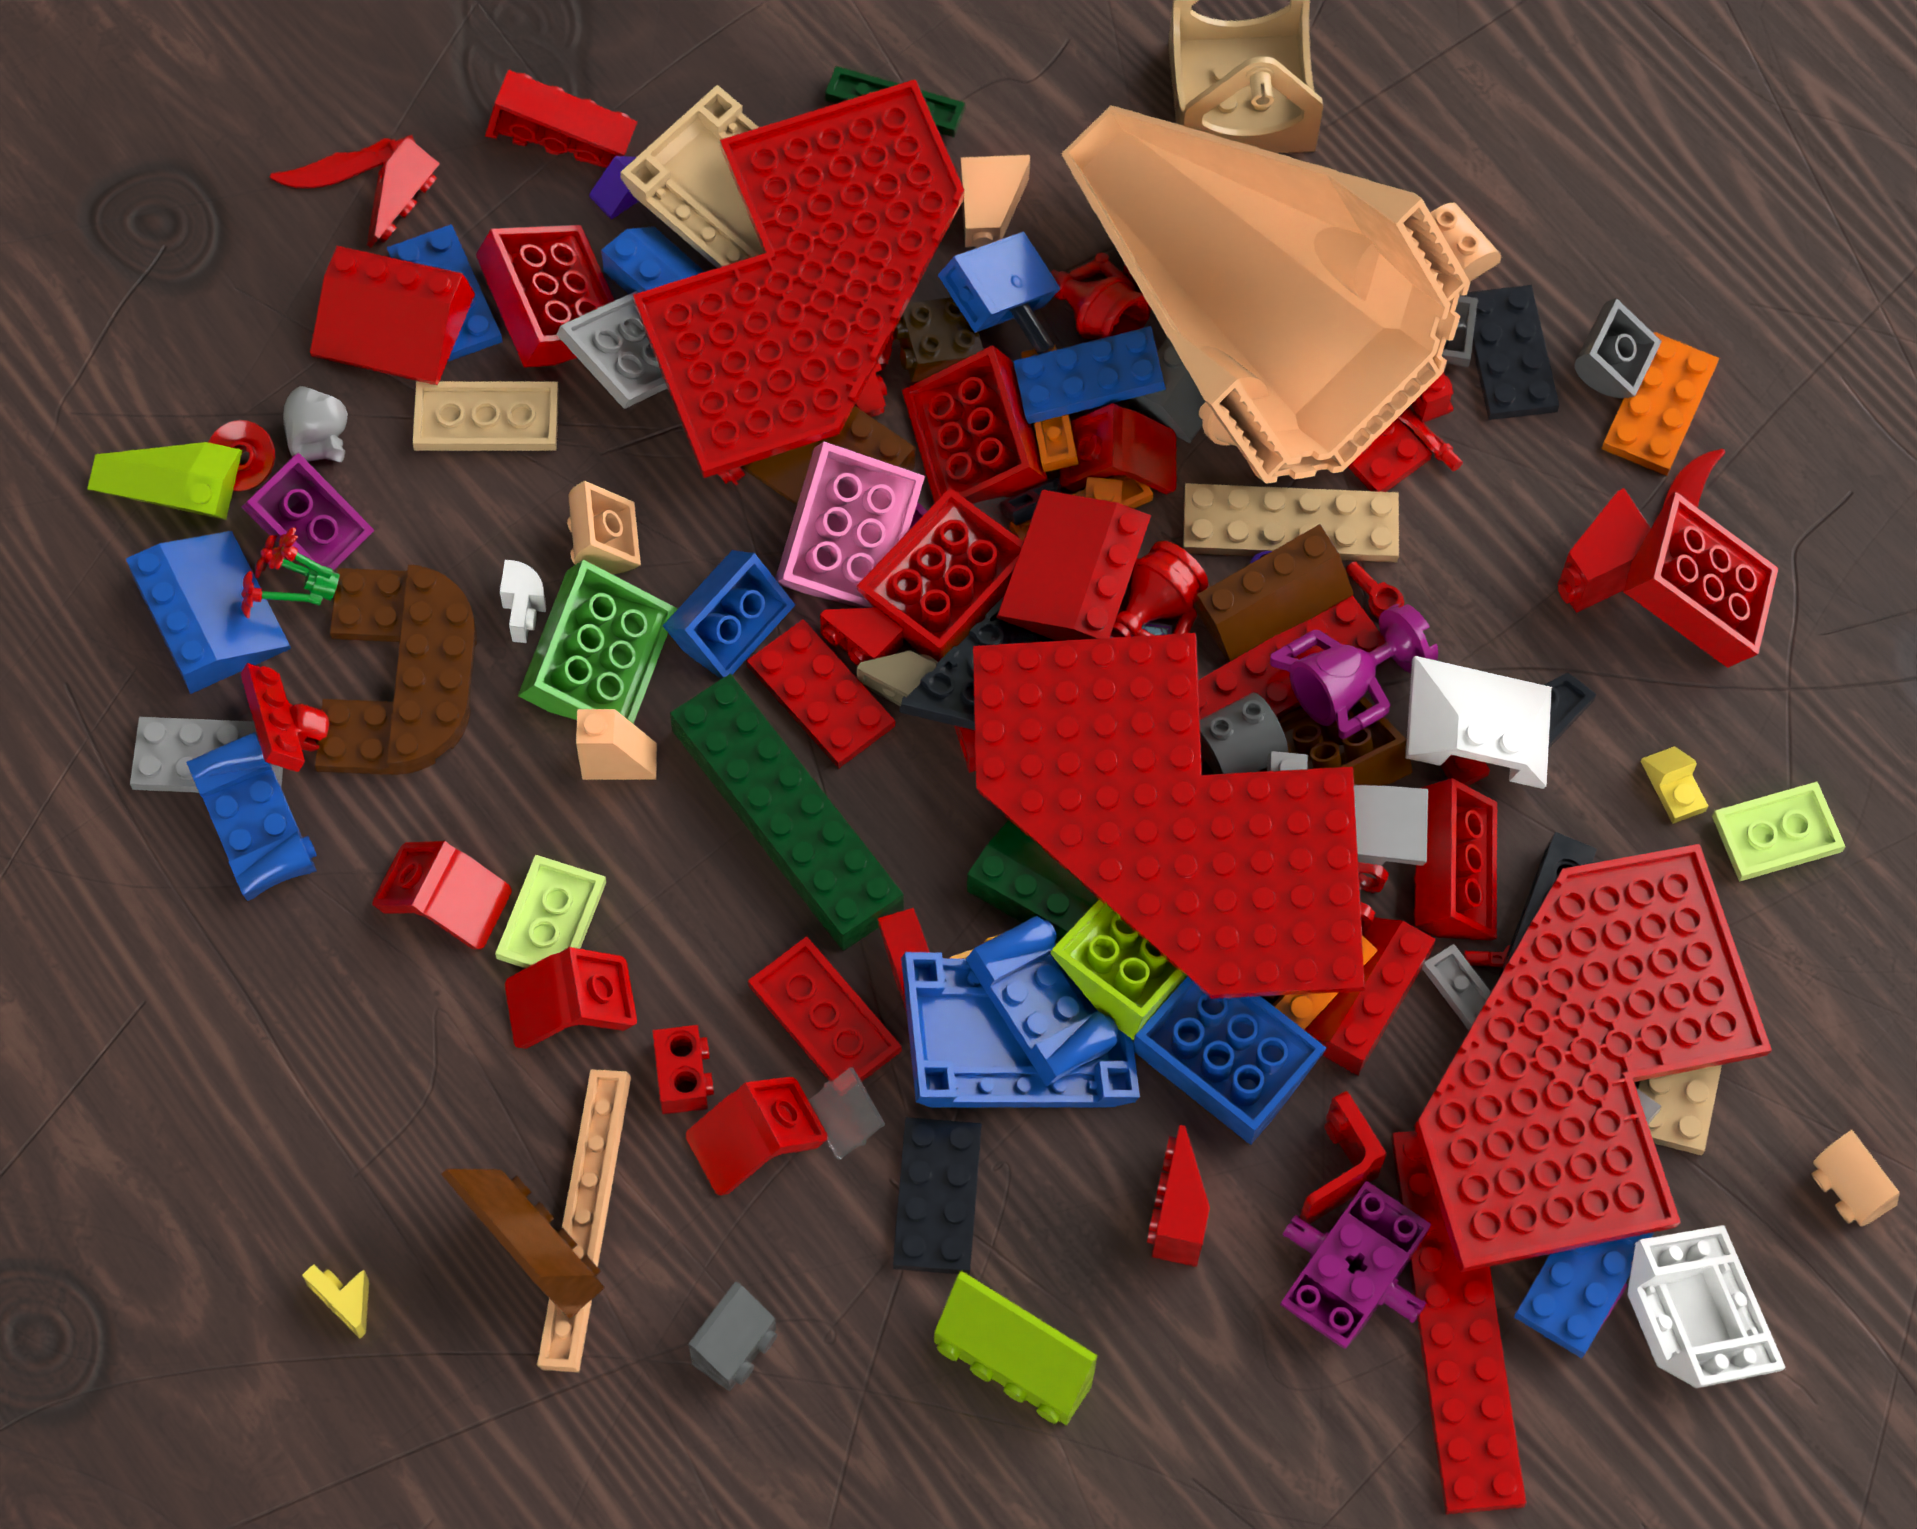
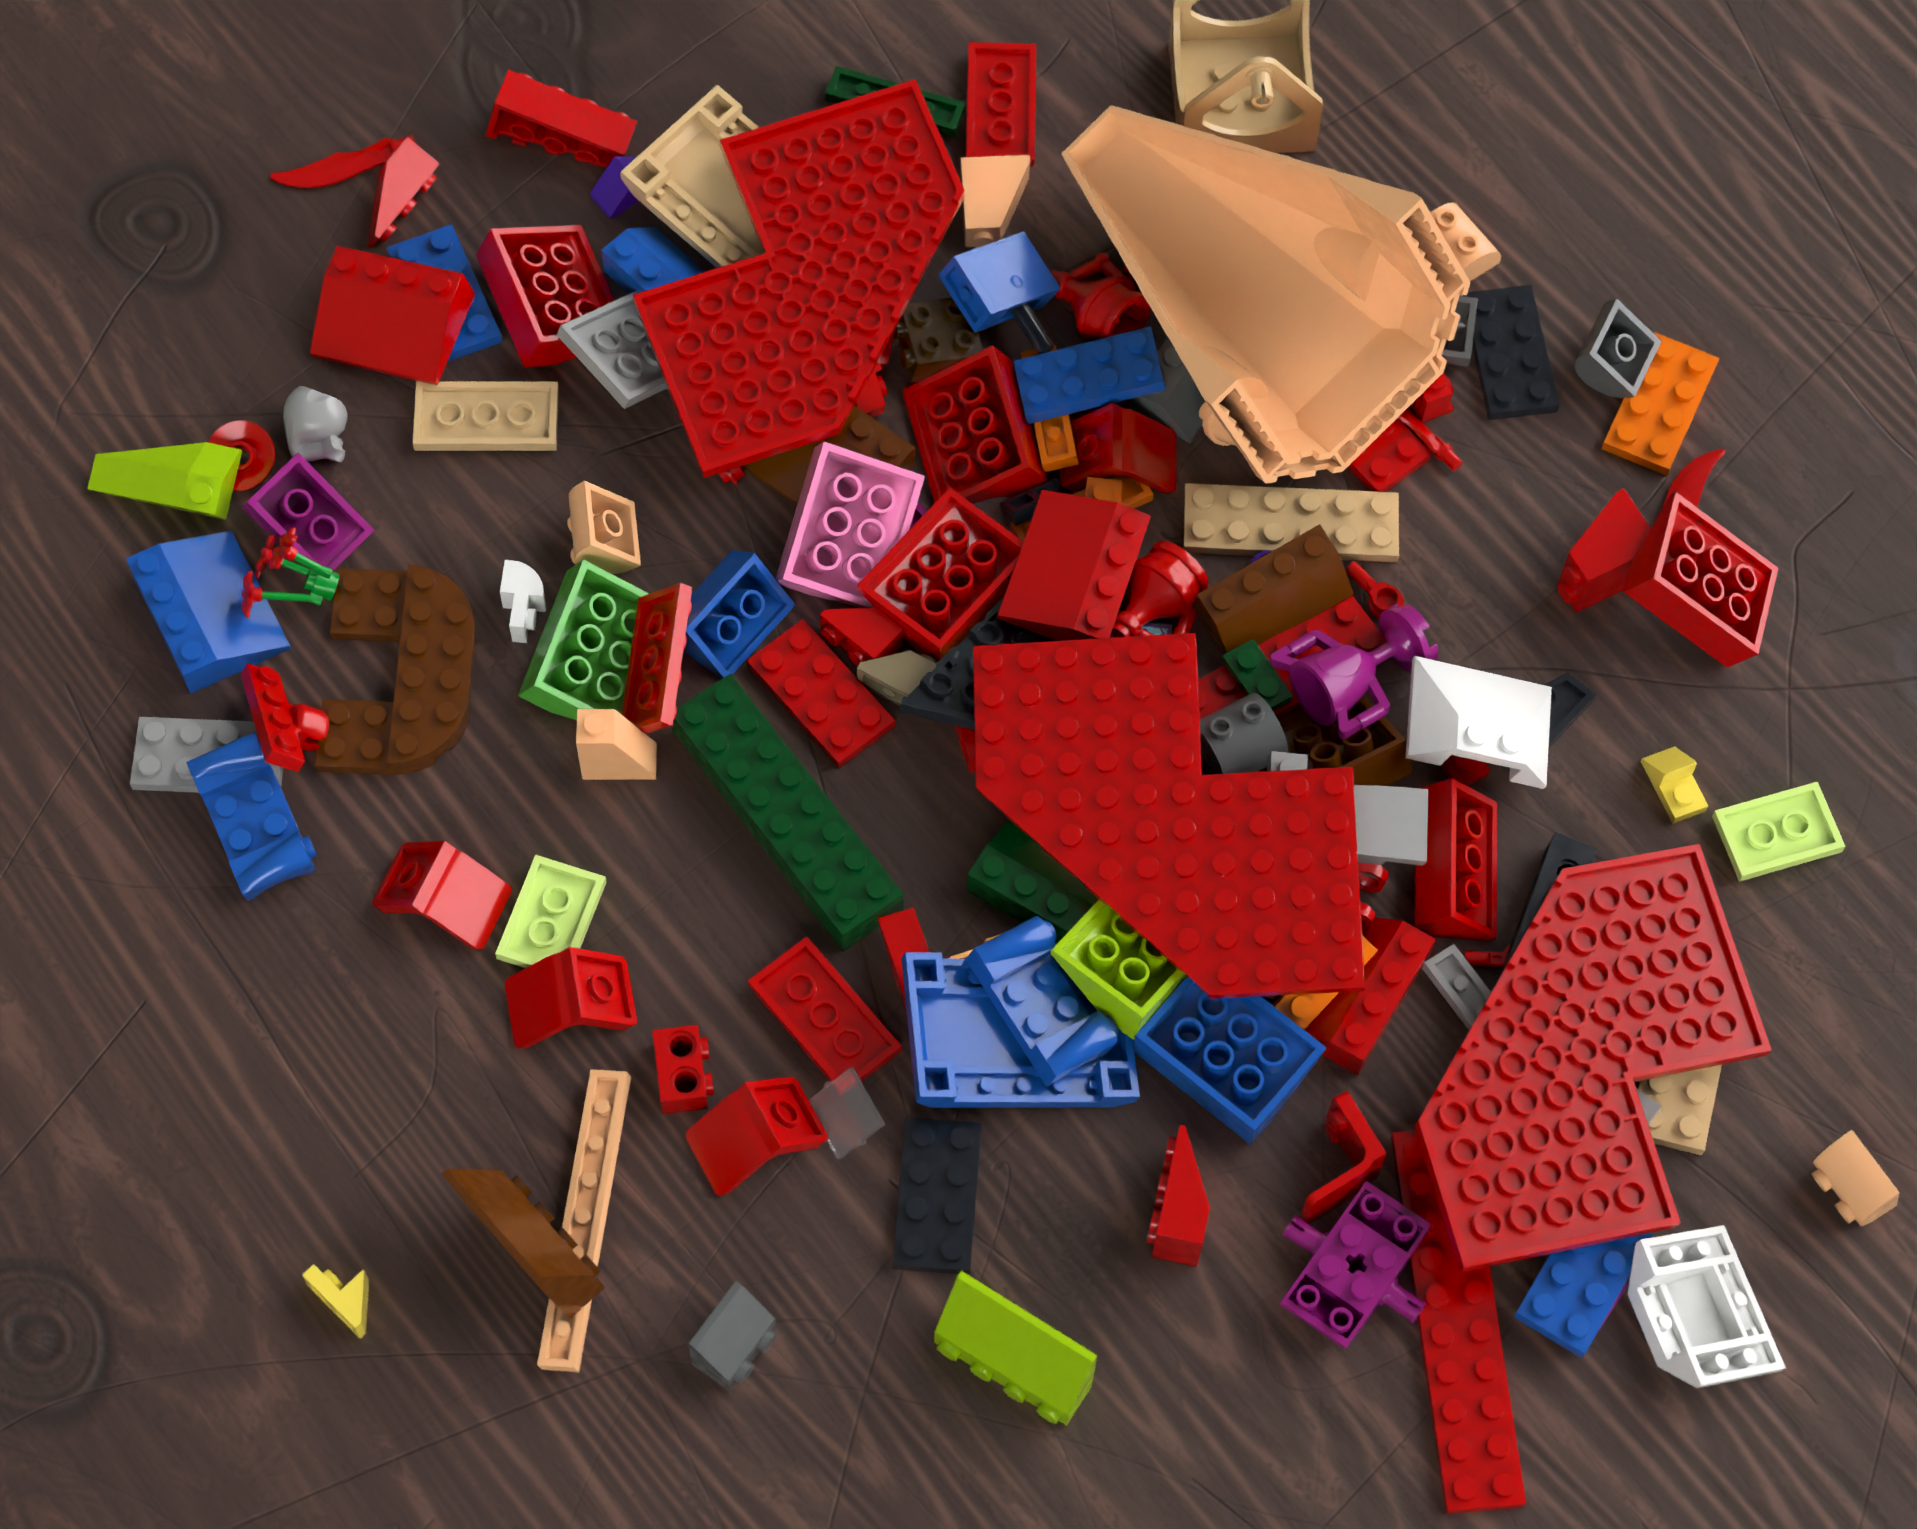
none -> red plate [621,583,692,734]
none -> red plate [966,42,1036,166]
none -> dark green plate [1221,639,1293,712]

